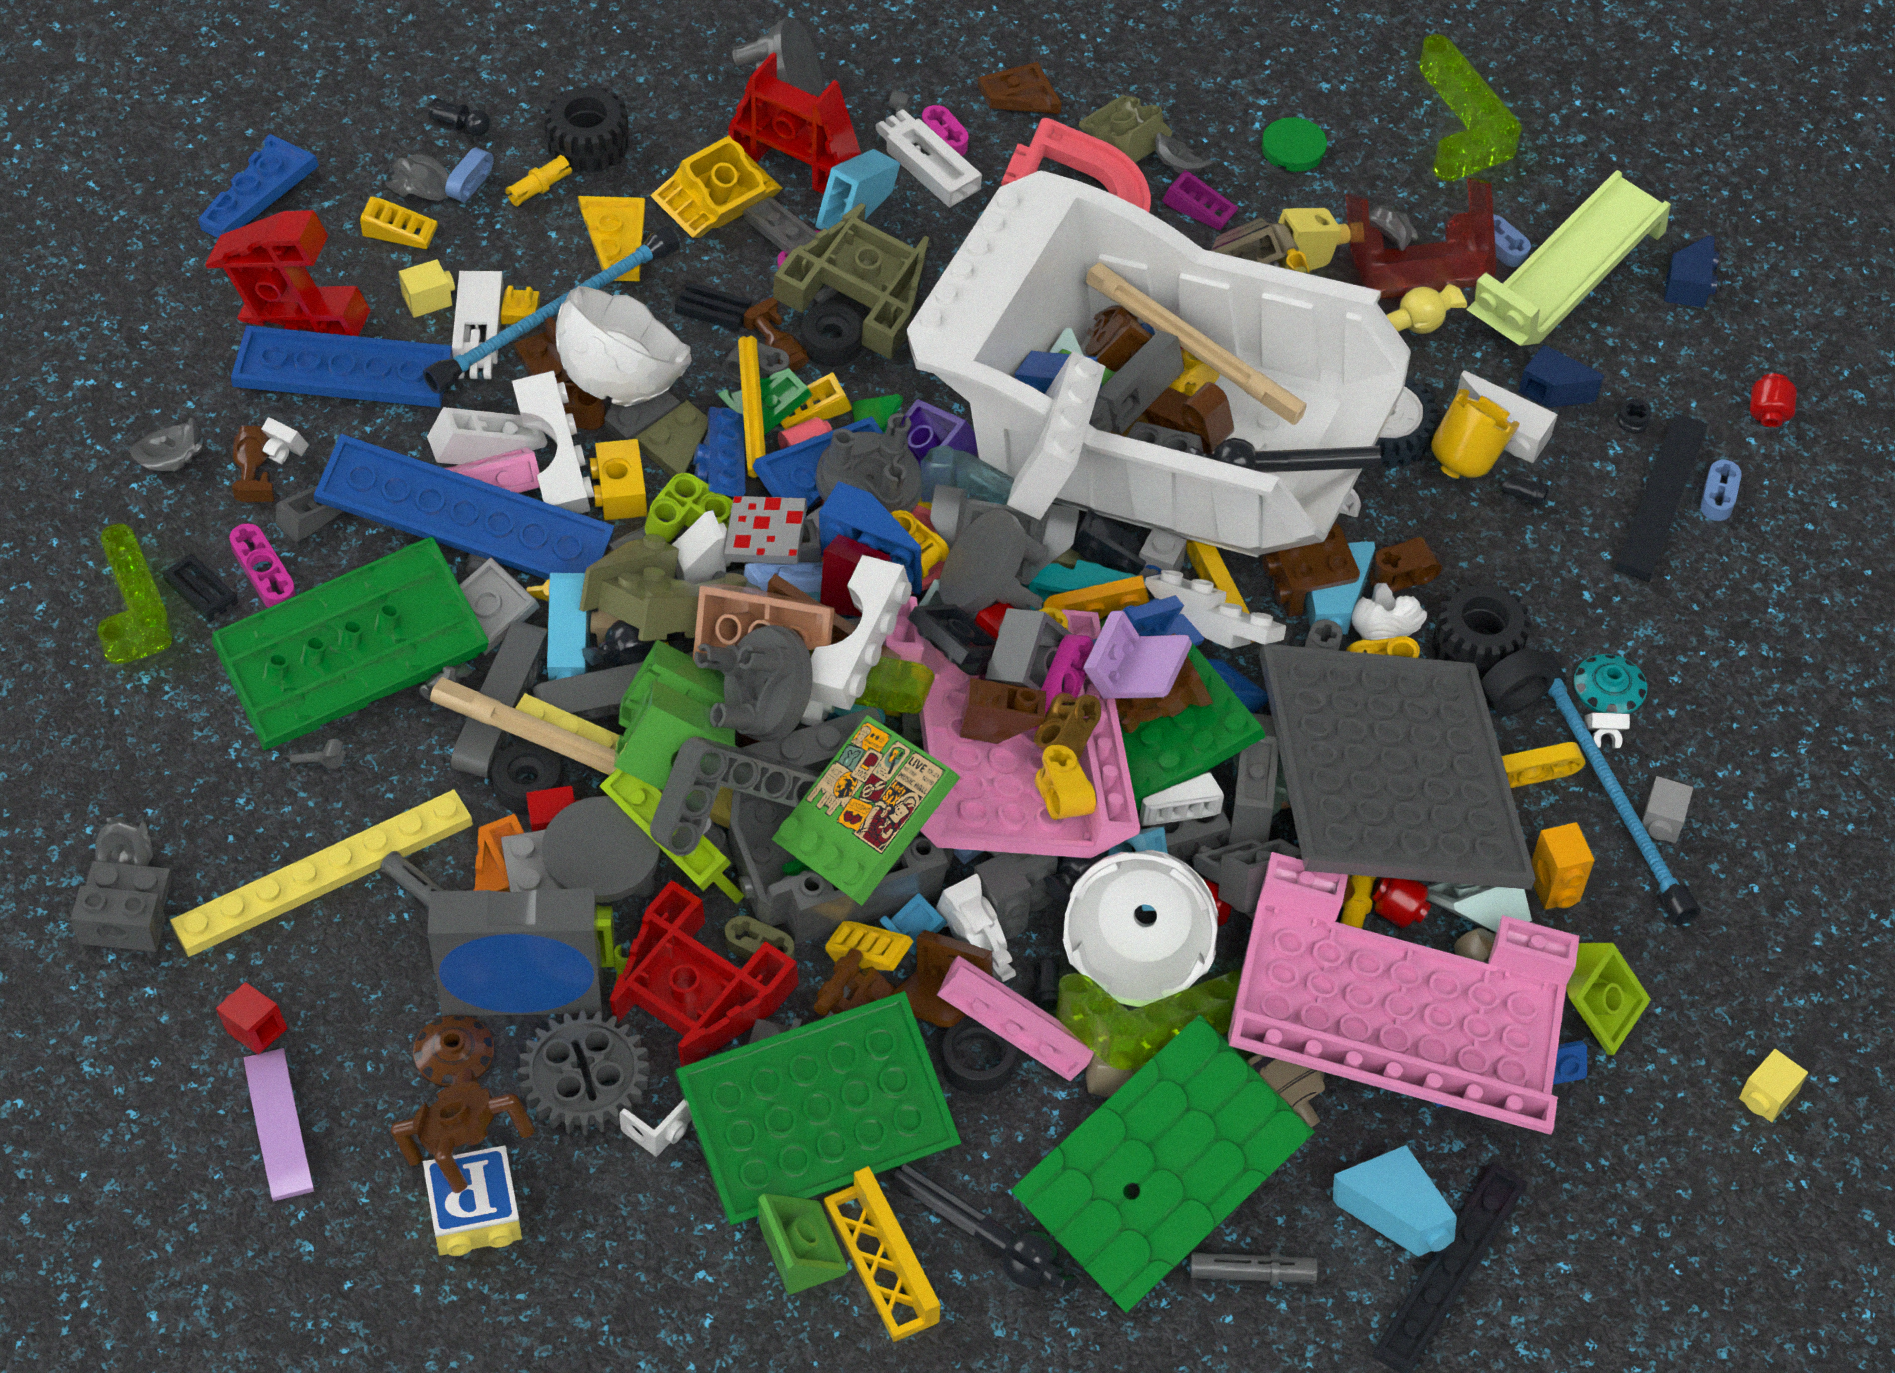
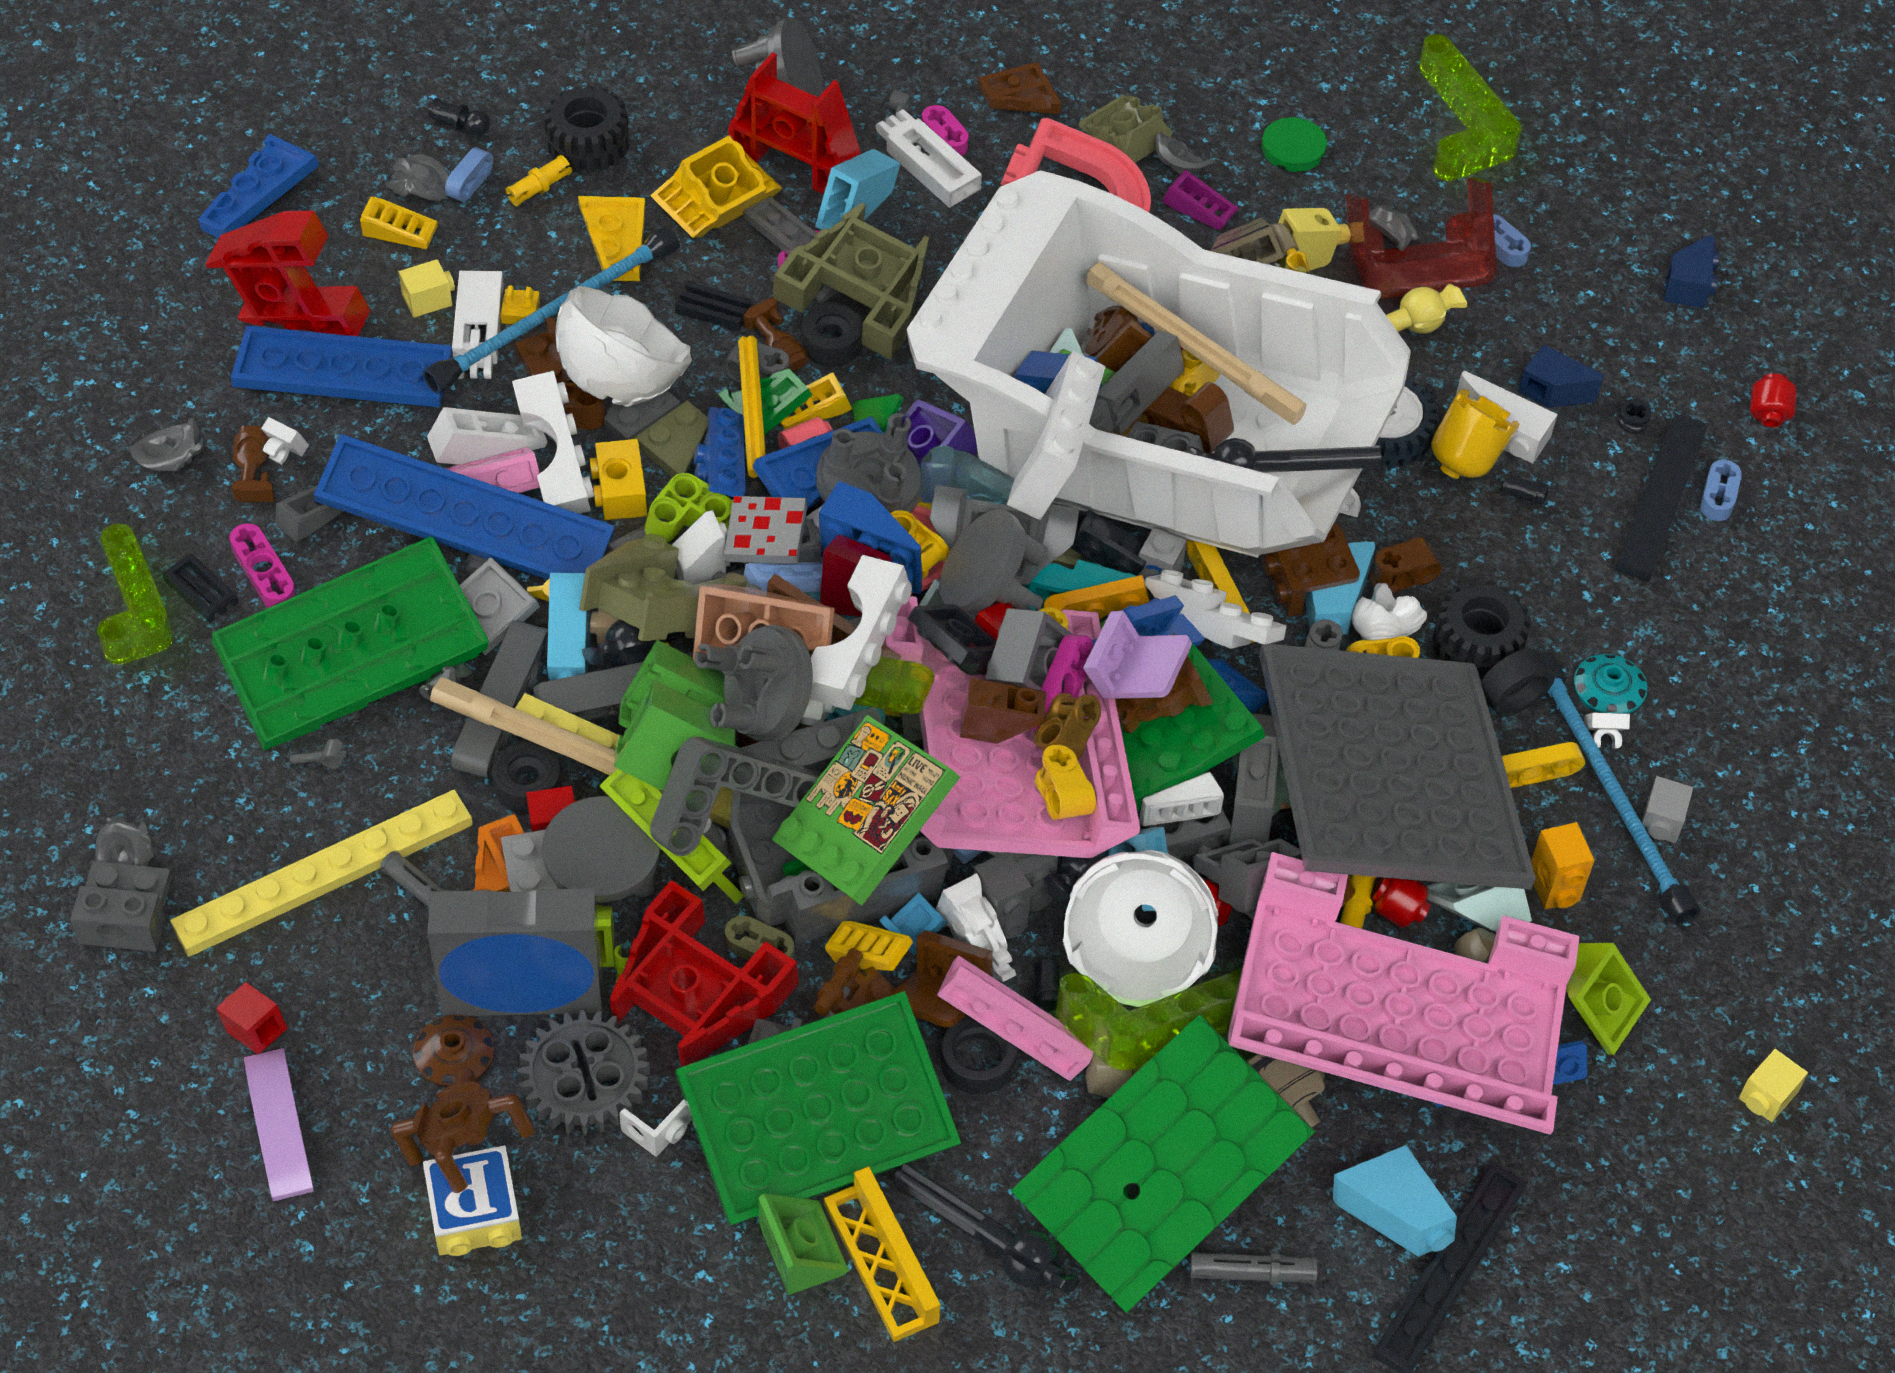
yellowish green panel [1466,170,1671,346] -> none

